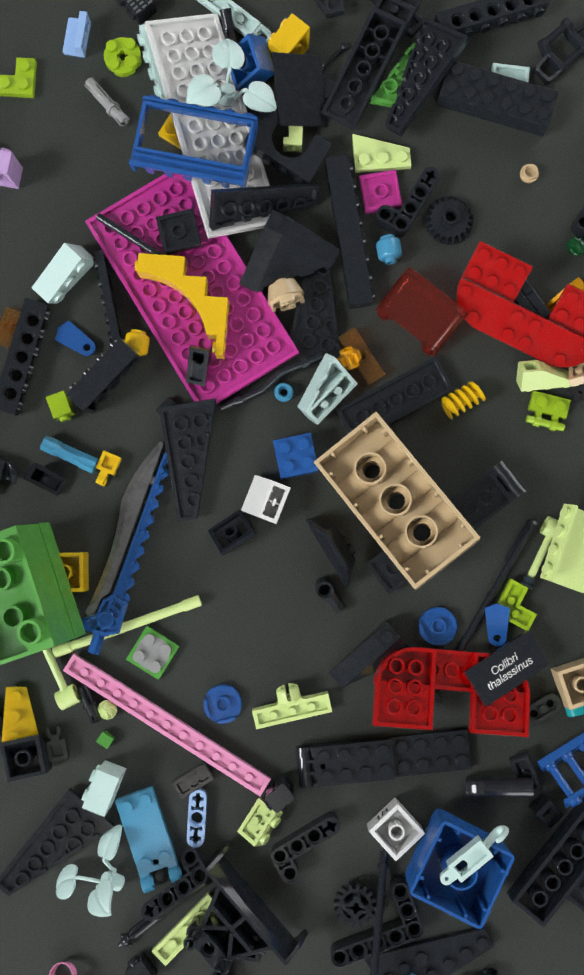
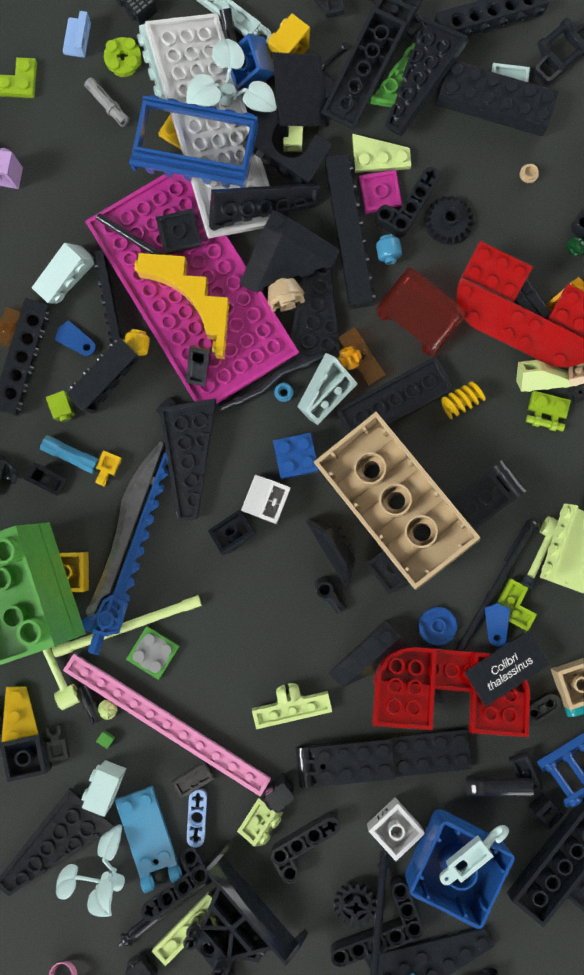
blue tile [203,684,242,724] -> none

